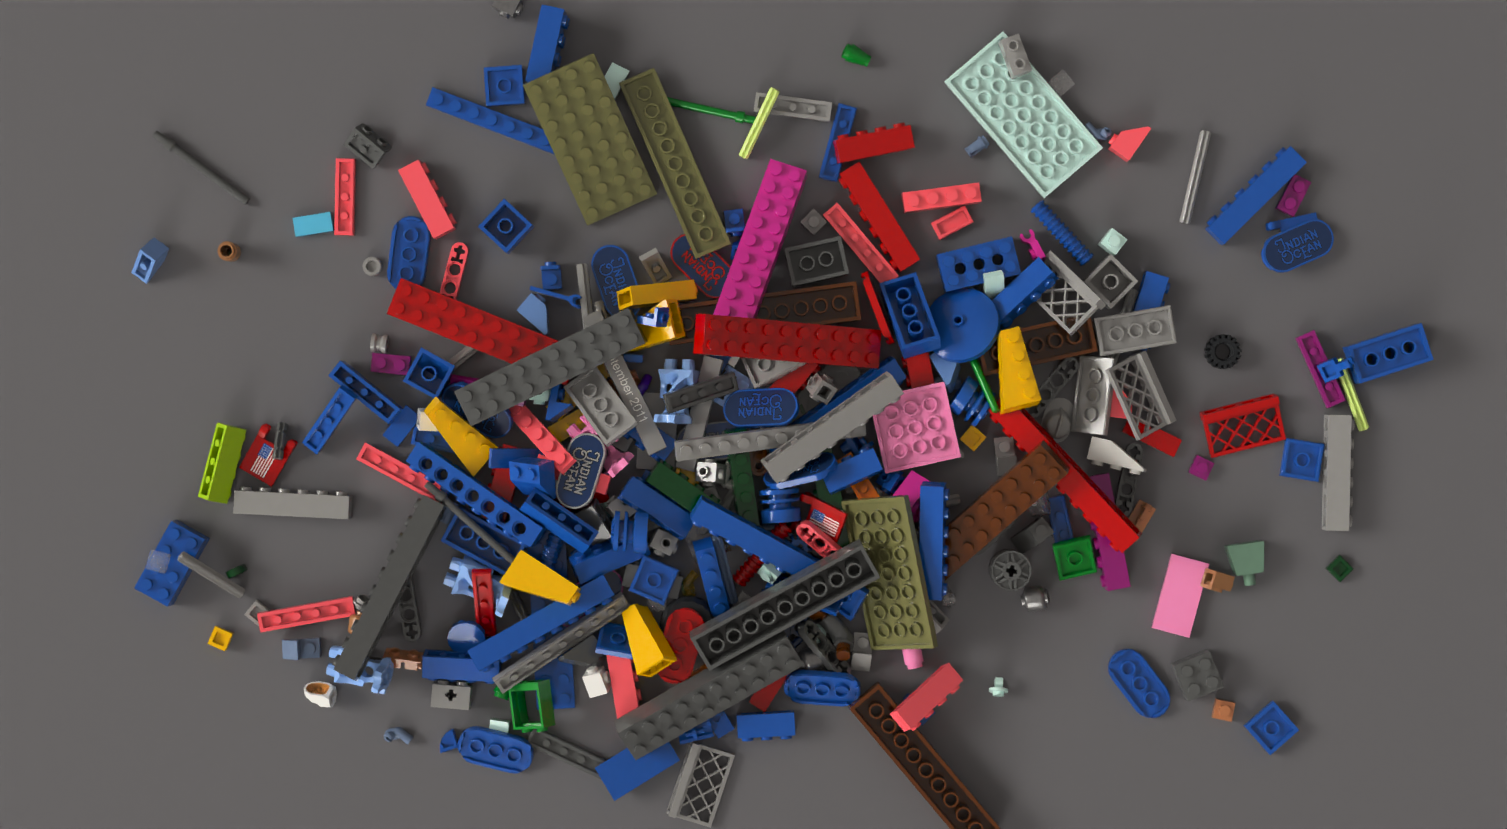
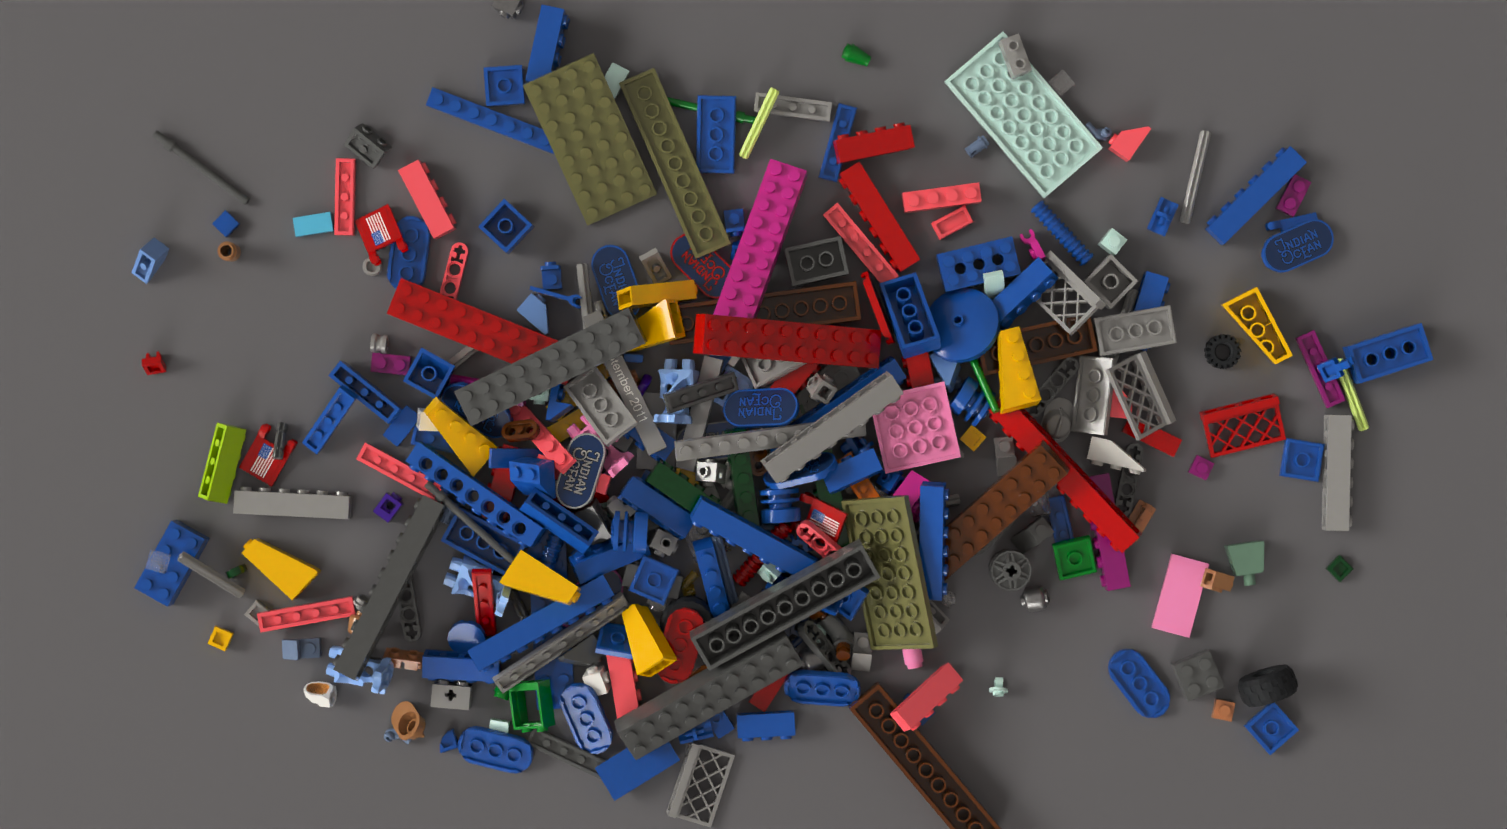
blue bracket [637,307,669,327] -> none
light grey plate [800,208,827,236] -> none
none -> red tile [142,351,166,375]
none -> blue tile [212,210,240,237]
none -> yellow slope [242,538,321,600]
none -> red flag [355,204,409,266]
none -> dark purple brick [373,492,404,523]
none -> medium nougat piece [391,701,426,740]
none -> reddish brown plate [501,419,540,442]
none -> tile [560,683,613,754]
none -> blue tile [696,95,737,174]
none -> blue hips [1147,197,1179,236]
none -> yellow wedge [1221,287,1293,364]
none -> black tyre [1237,664,1298,707]

